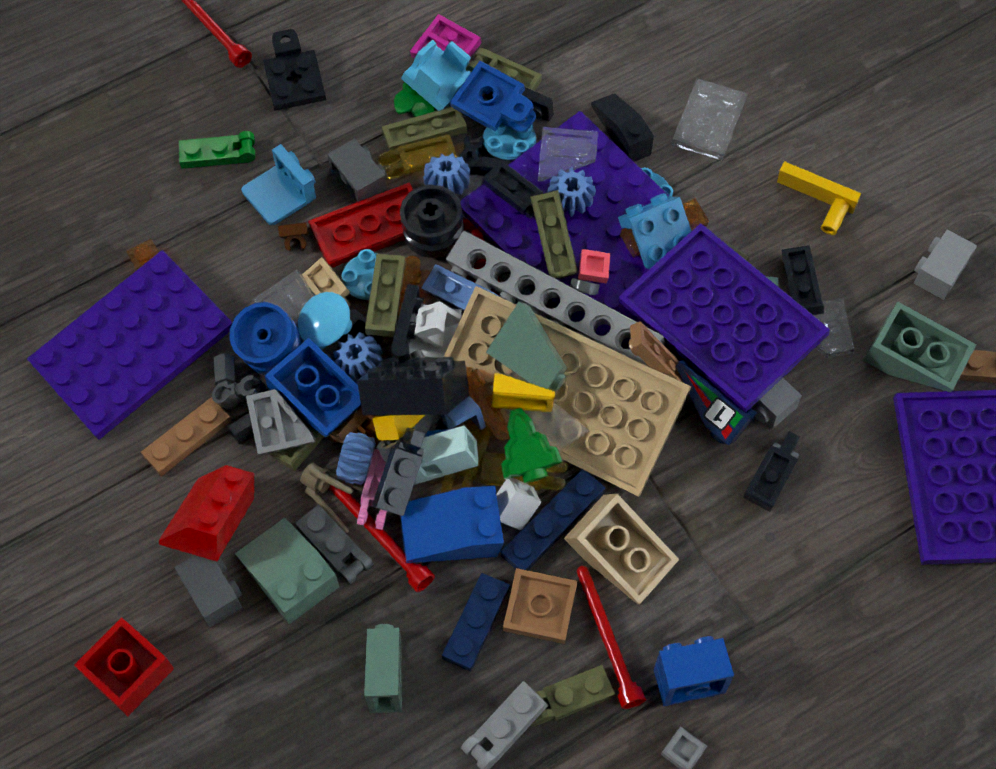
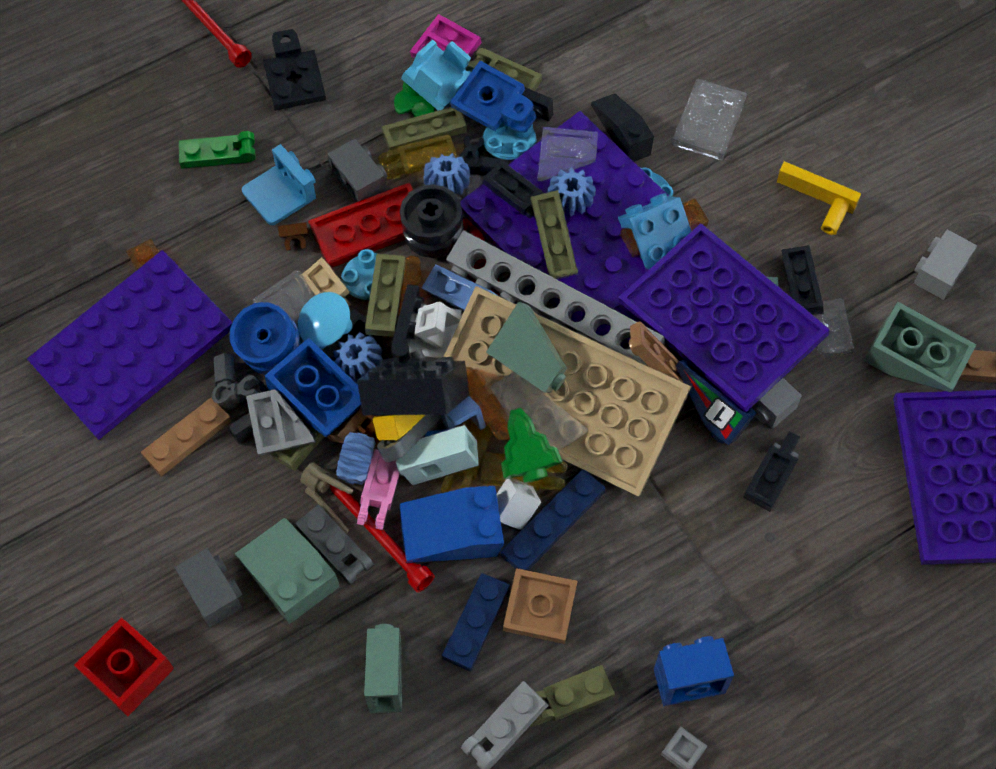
red slope [159,465,254,562] -> none
black hinge [372,428,425,516] -> none
yellow slope [491,373,555,412] -> none
tan slope [564,494,679,605] -> none
dark grey tile [570,278,600,296] -> none
red piece [577,566,646,709] -> none
coral plate [578,249,610,284] -> none

